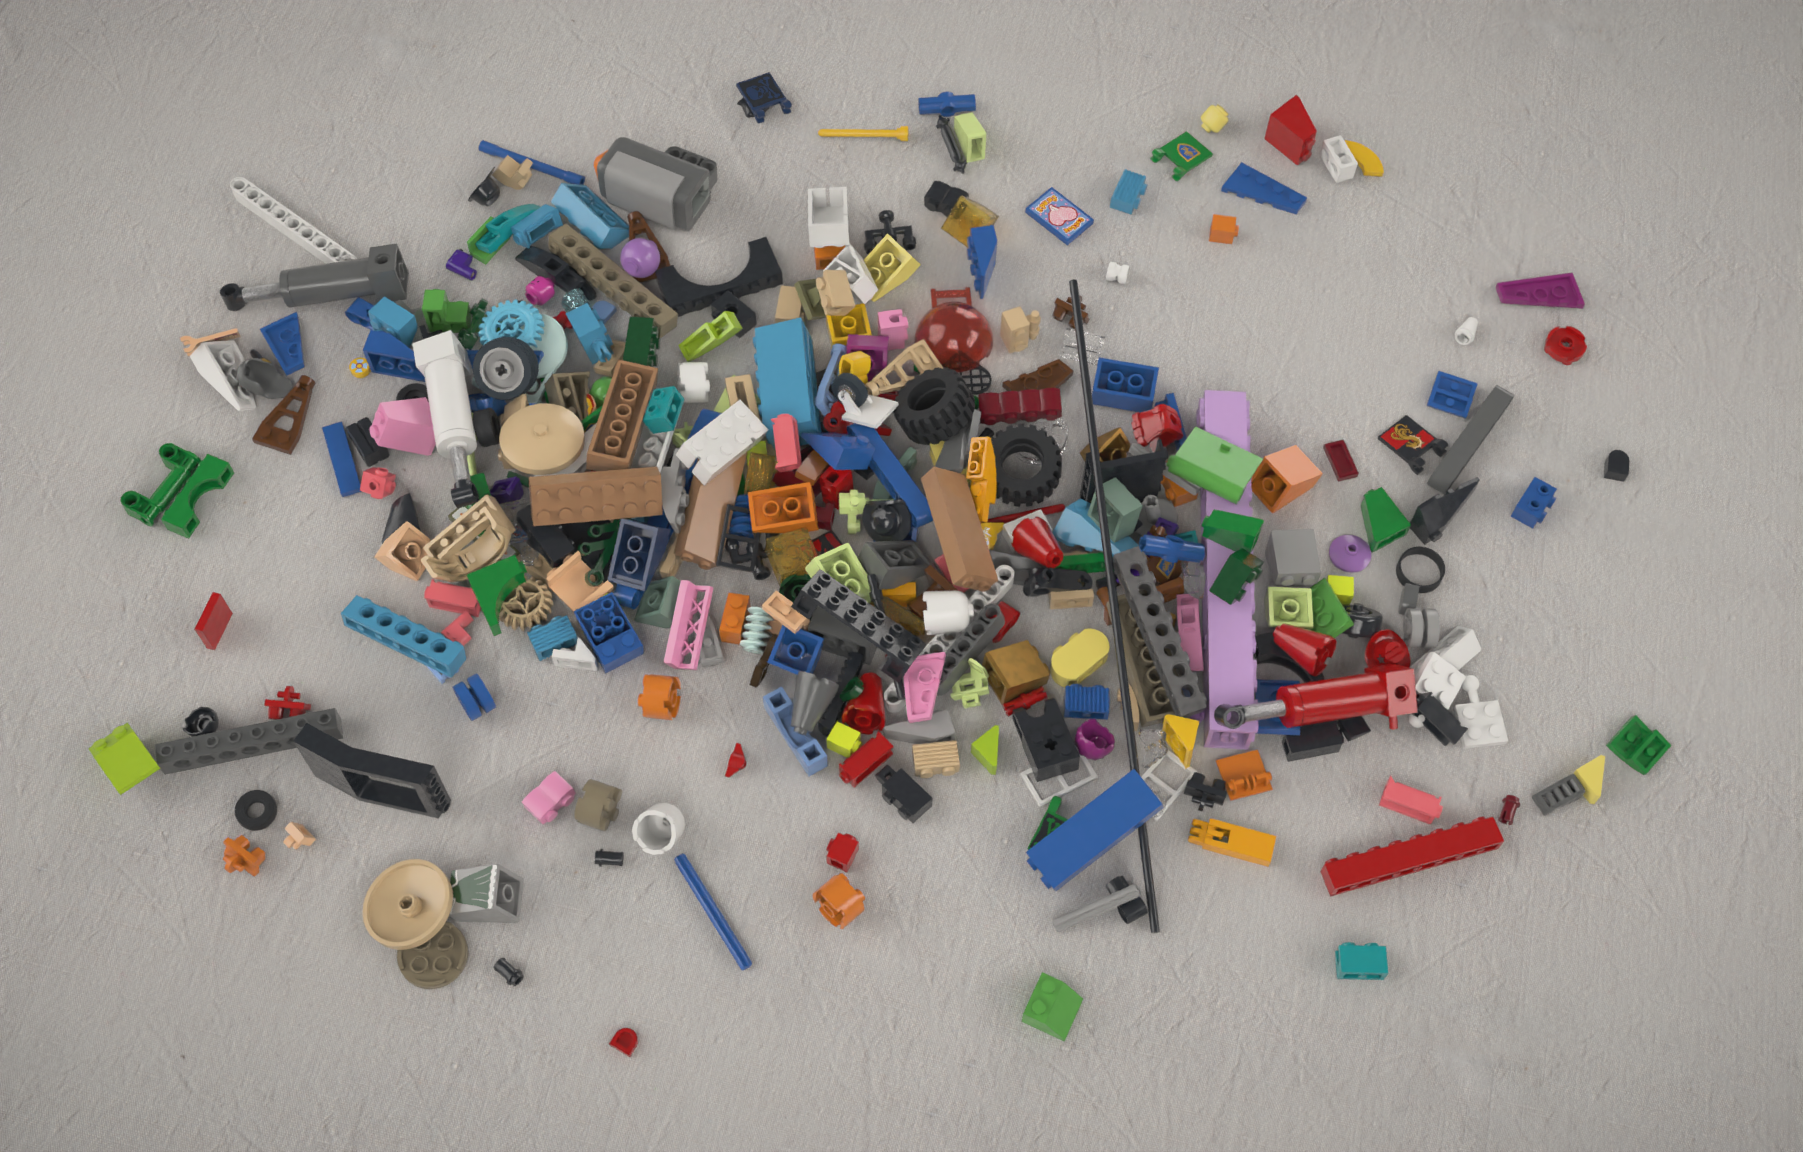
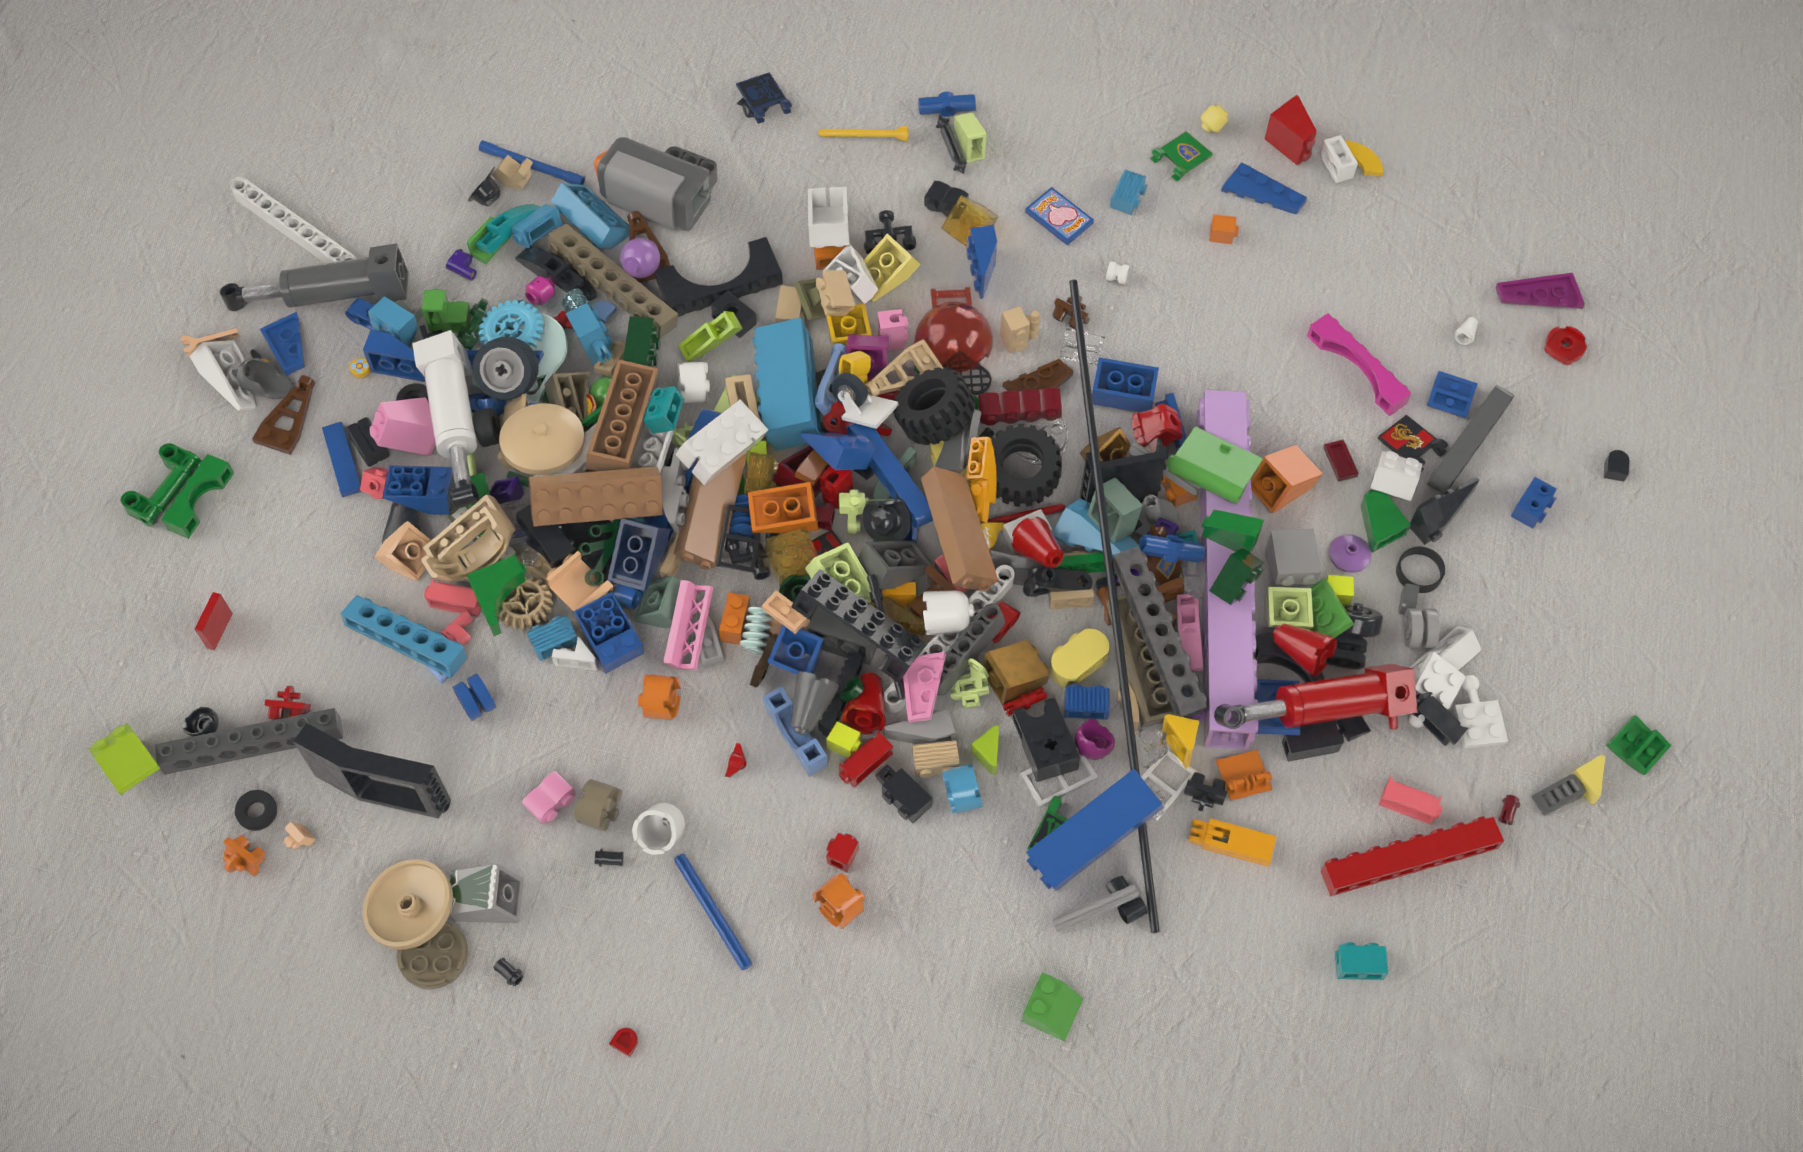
coral window [771,414,802,472] -> none
red hat [1365,629,1411,668] -> none
none -> blue slope [383,465,455,515]
none -> dark azure brick [942,763,983,814]
none -> dark pink arch [1307,313,1411,416]
none -> black brick [1324,633,1368,670]
none -> white piece [1370,451,1422,501]

